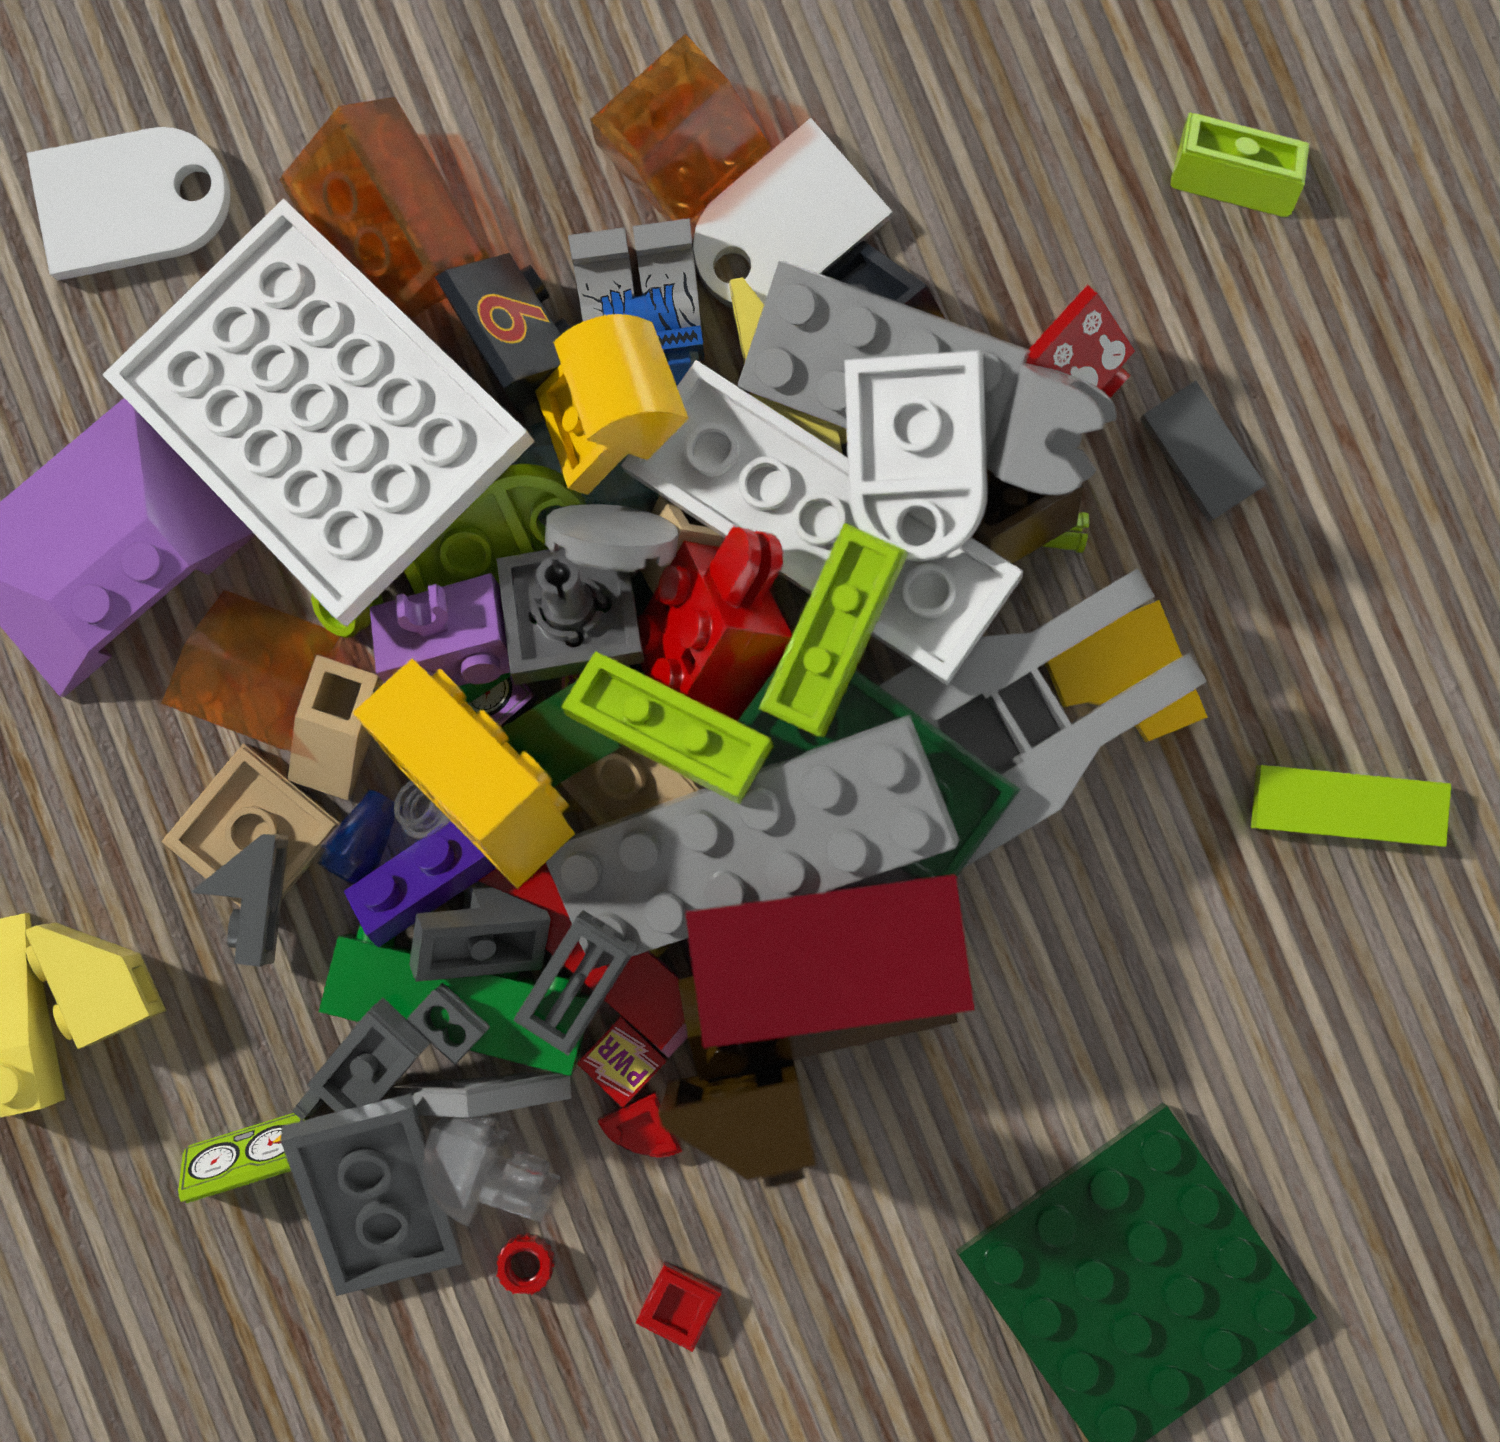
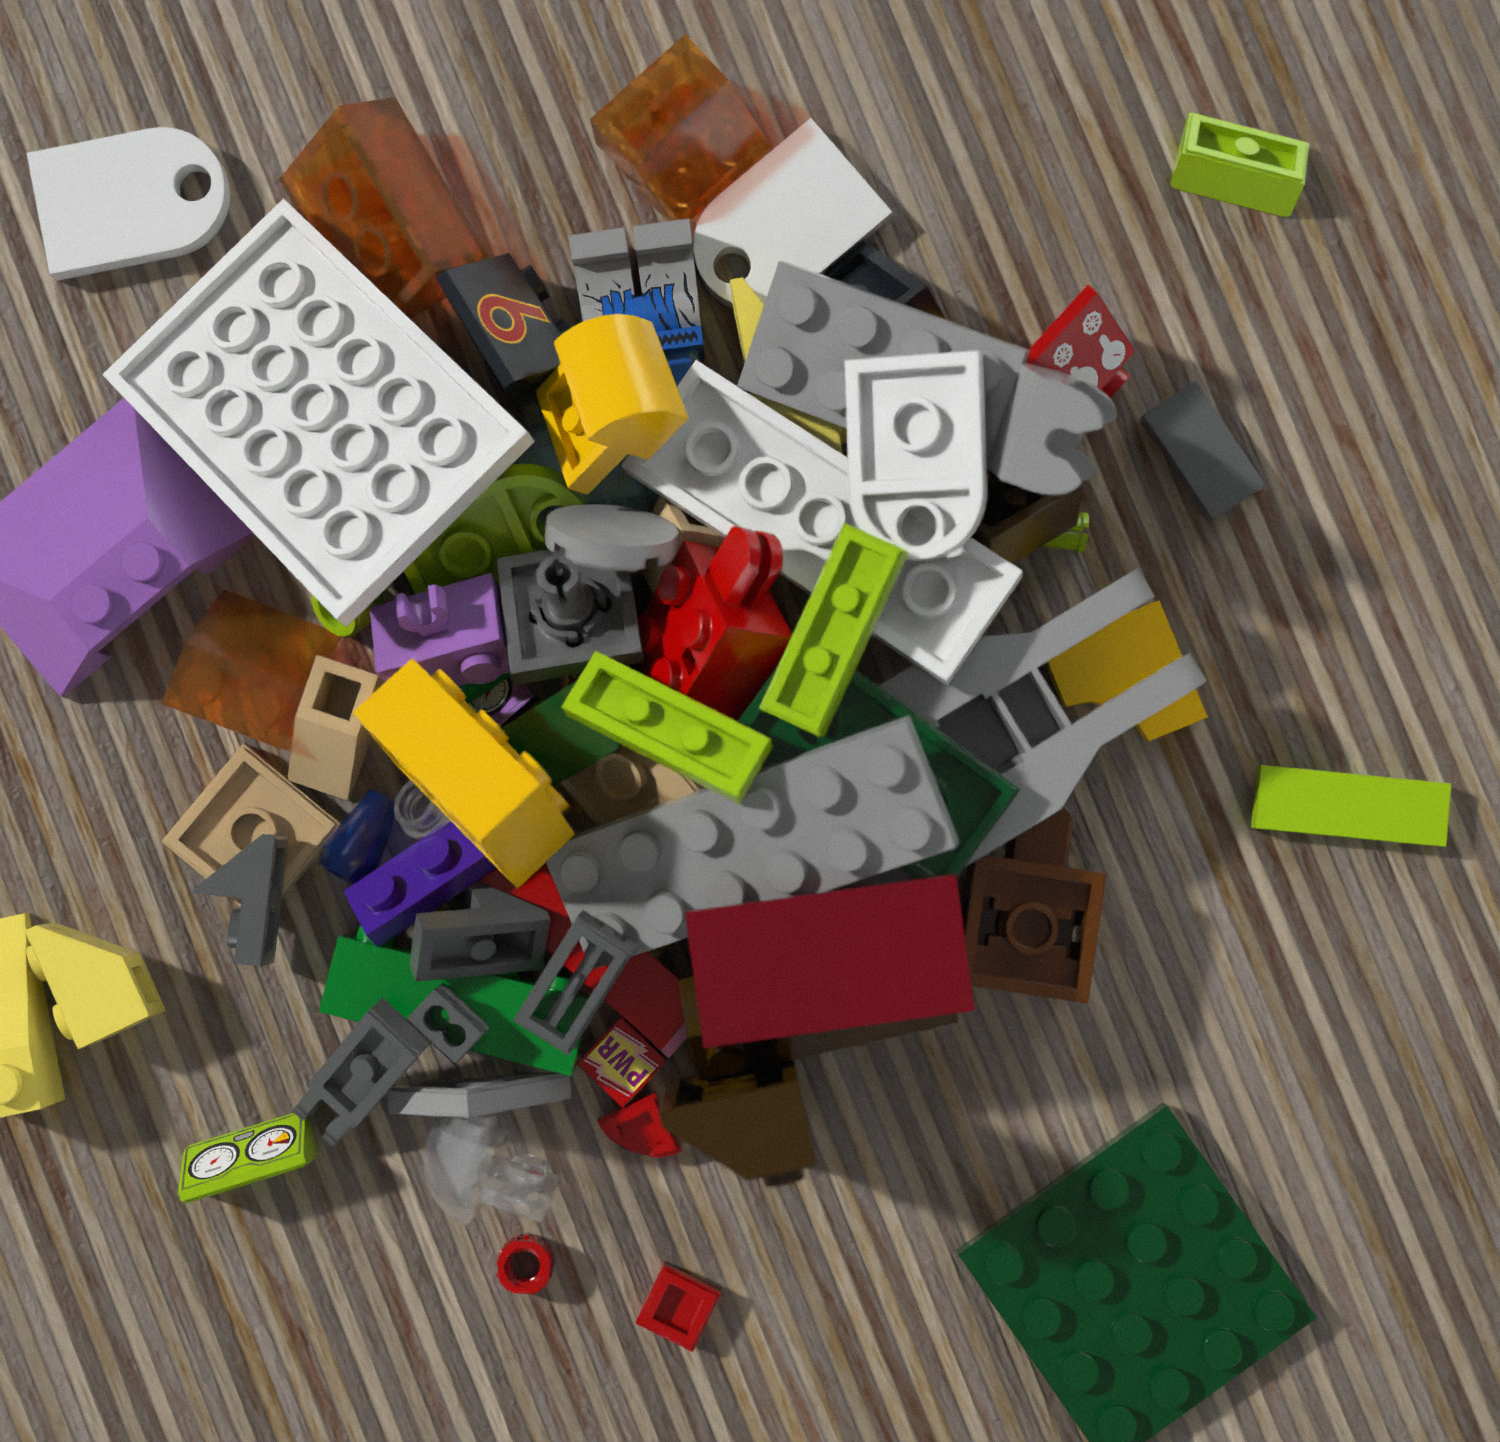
dark grey plate [281,1093,463,1296] -> none
none -> reddish brown brick [961,807,1107,1004]

